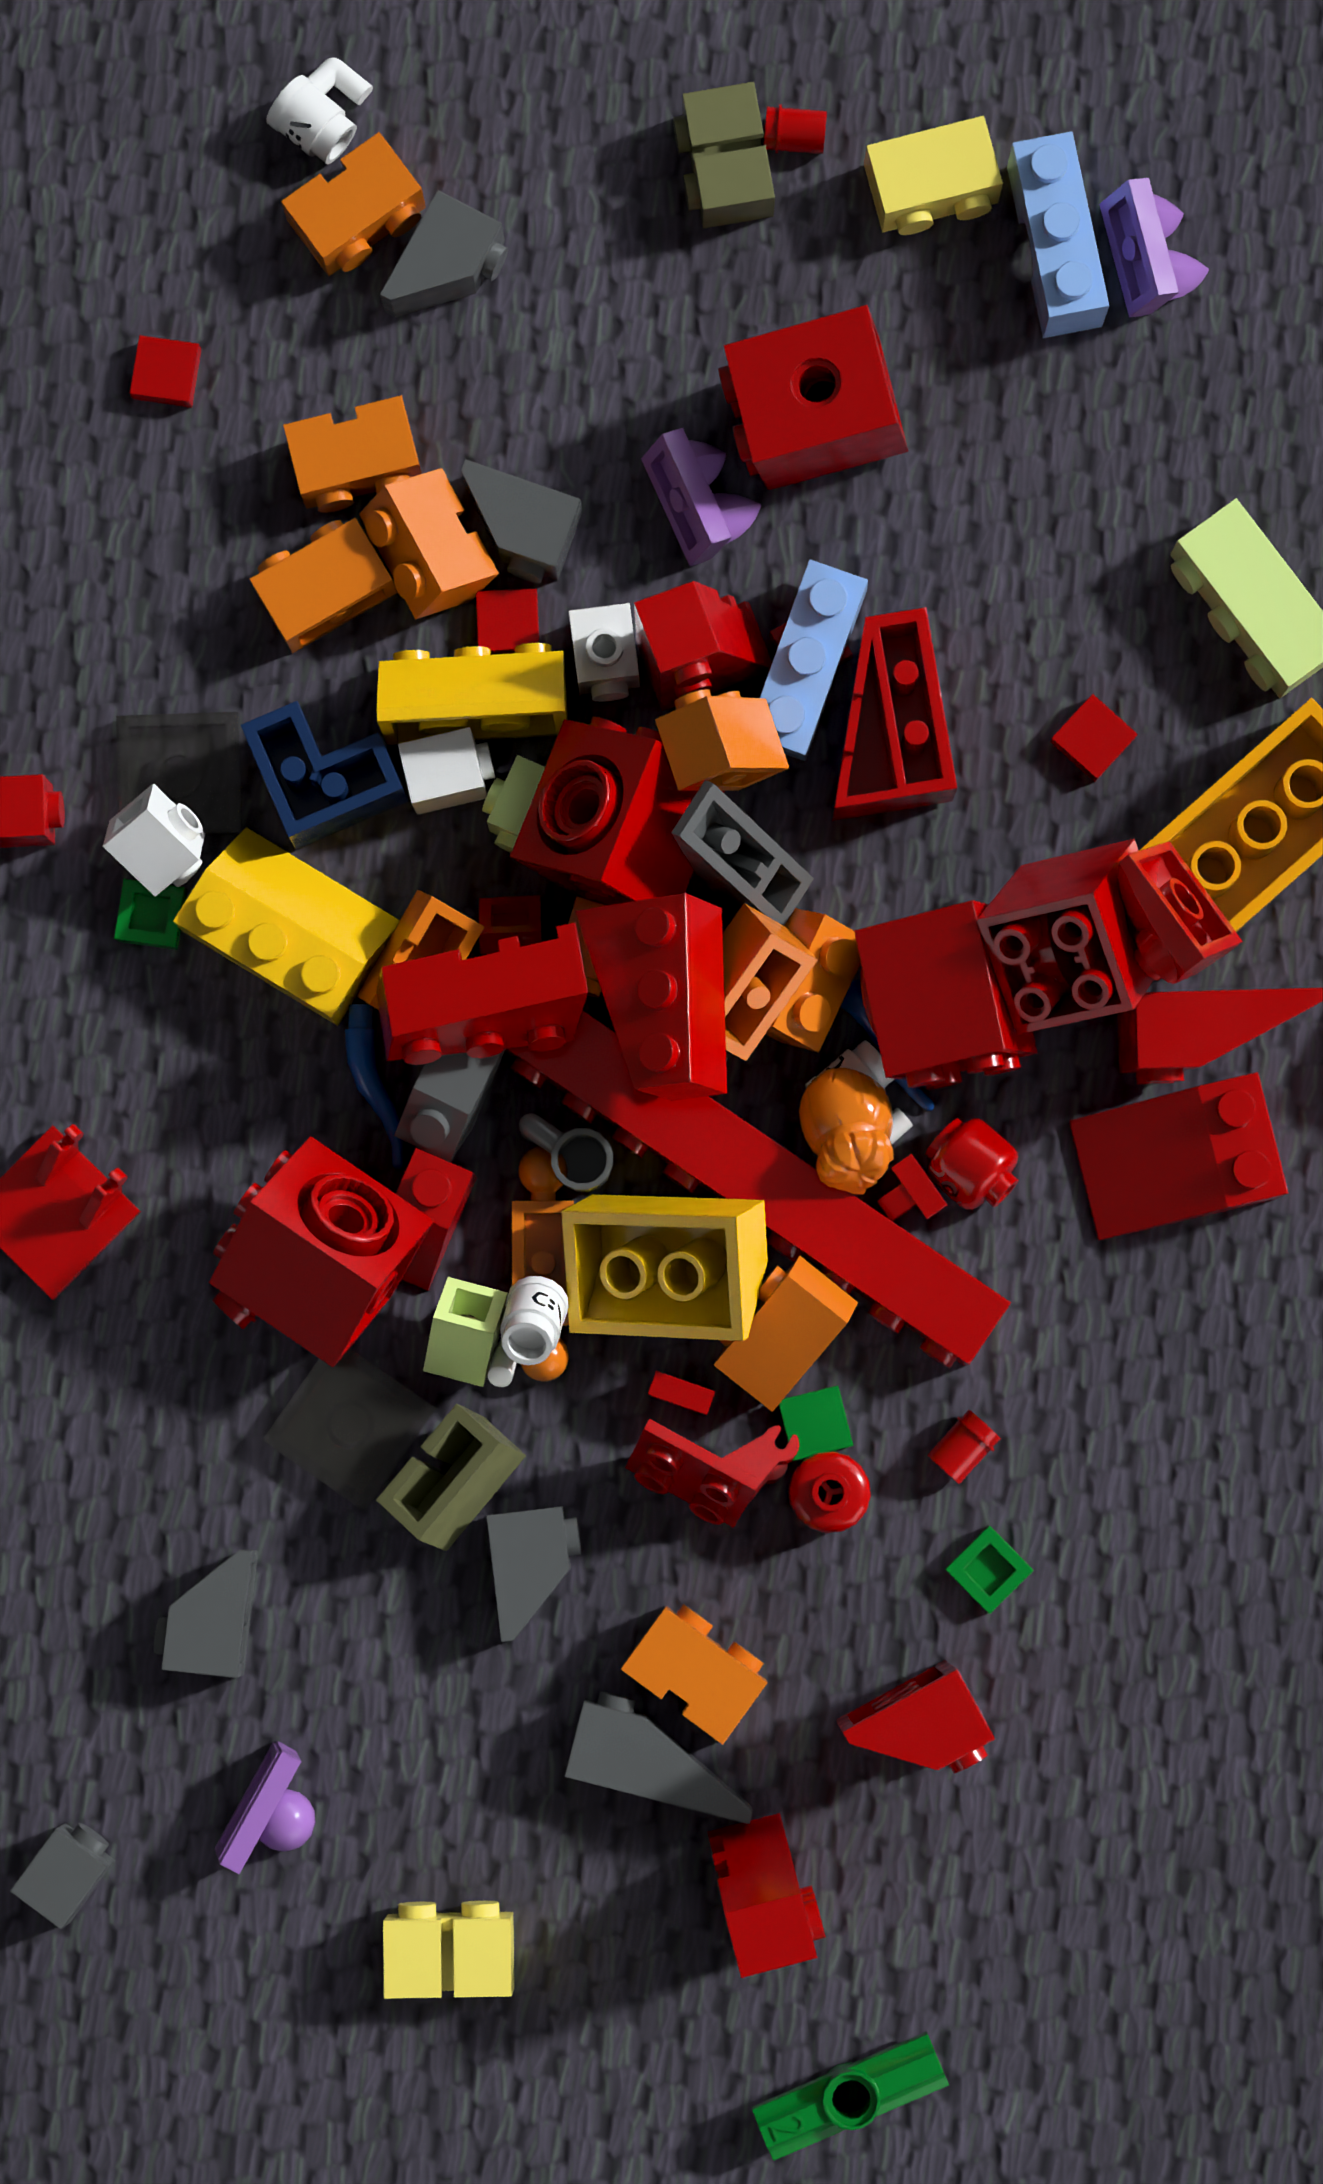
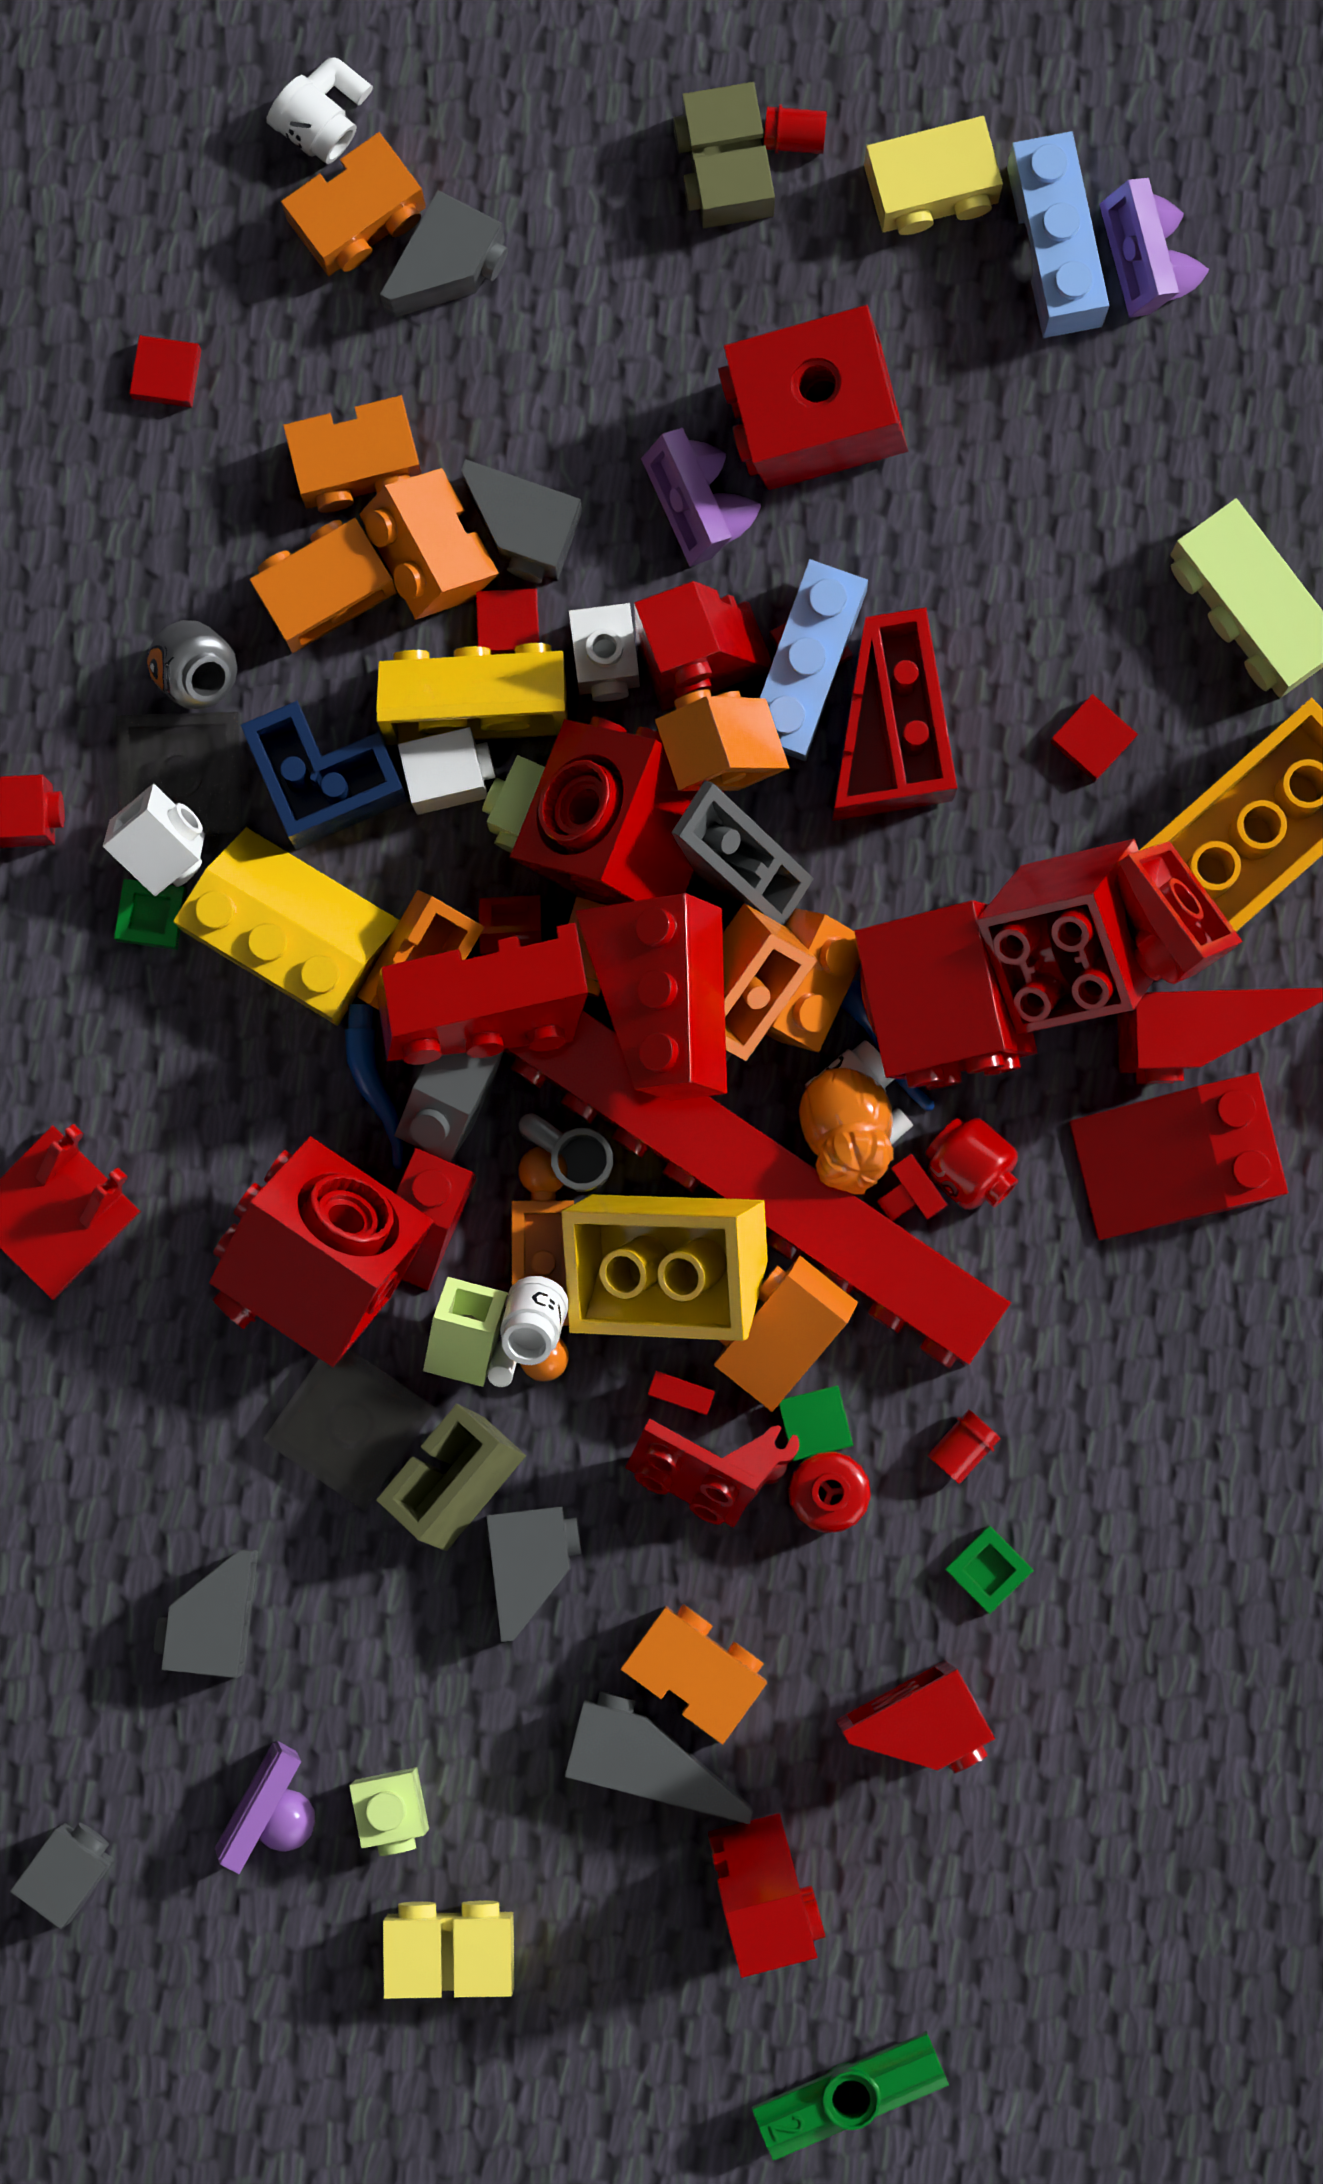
none -> flat silver head [147,620,238,709]
none -> yellowish green brick [349,1767,429,1856]

